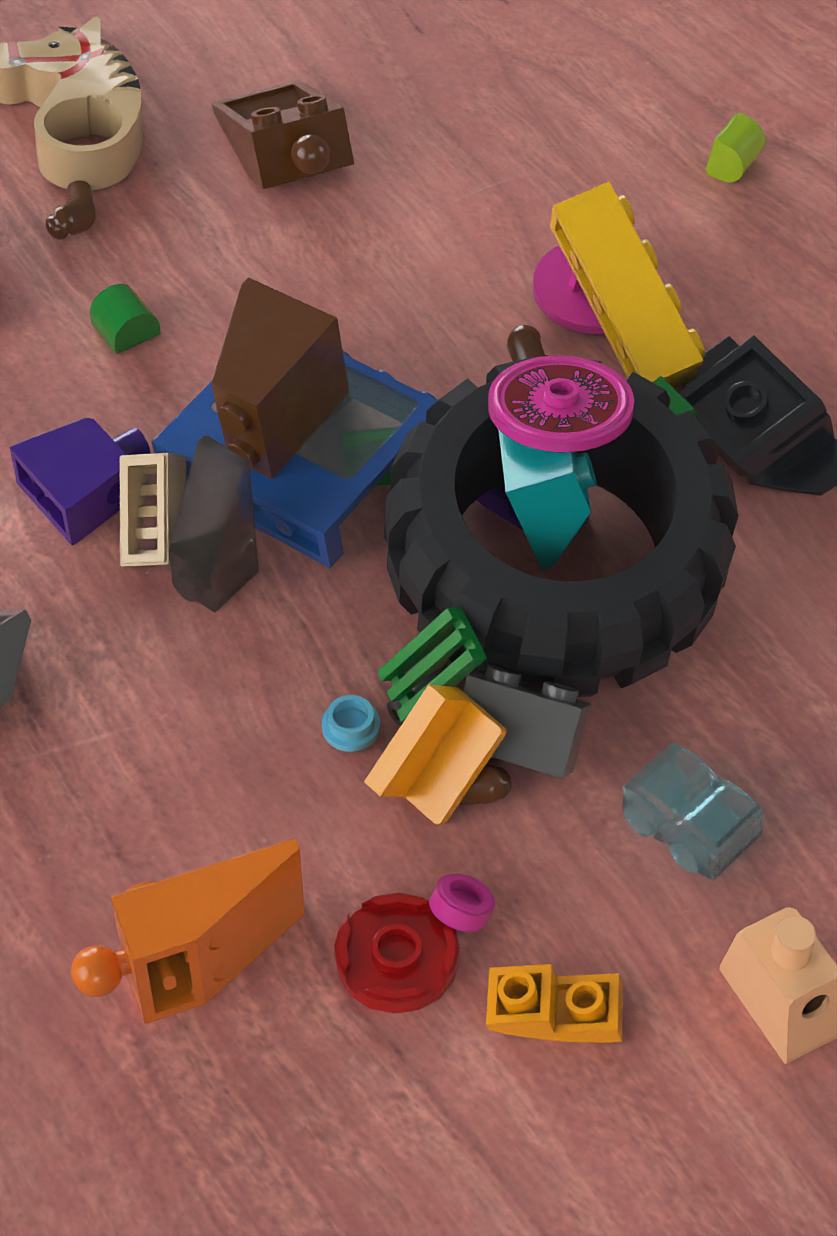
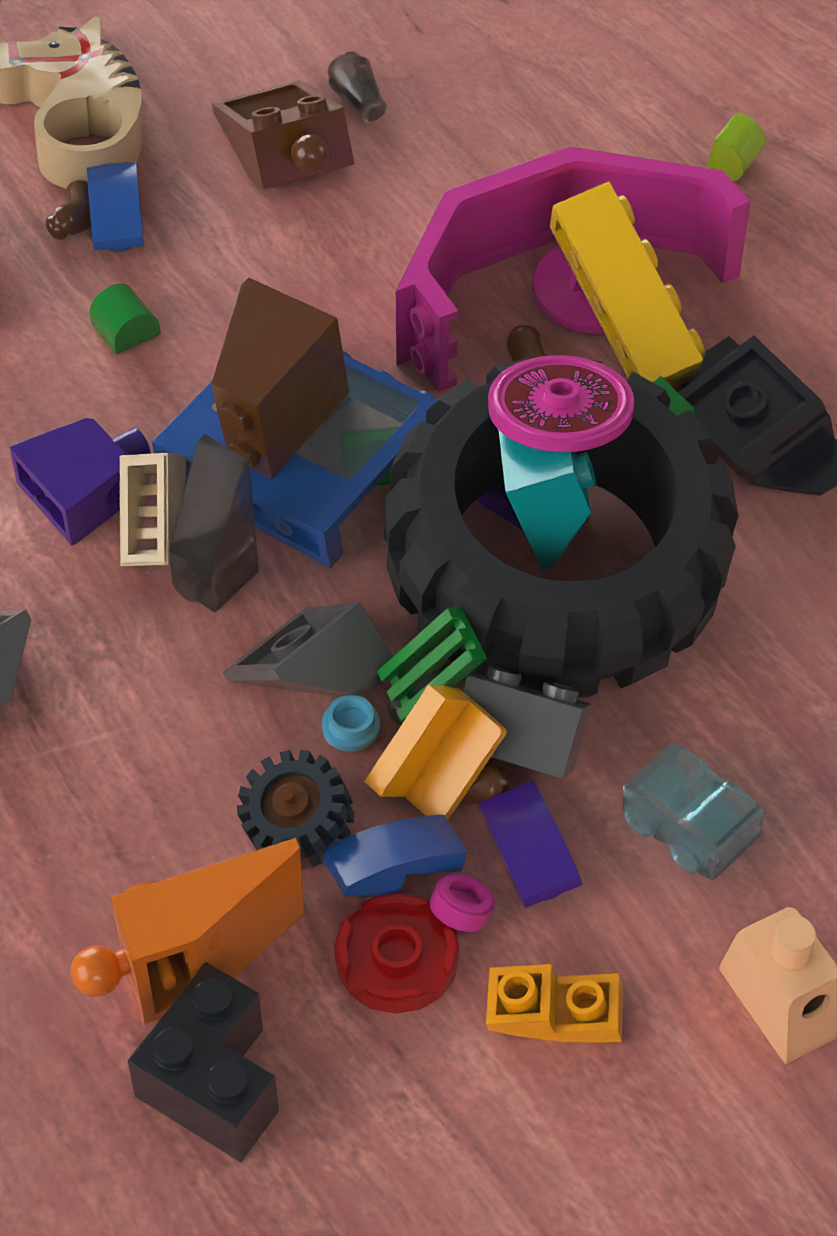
none -> blue slope [87,161,144,252]
none -> black brick [127,962,279,1162]
none -> dark grey slope [223,603,393,696]
none -> black wheel [237,750,355,869]
none -> blue slope [322,814,467,897]
none -> clear smoke cone [328,52,387,123]
none -> dark pink panel [395,146,750,392]
none -> dark purple slope [478,781,583,908]

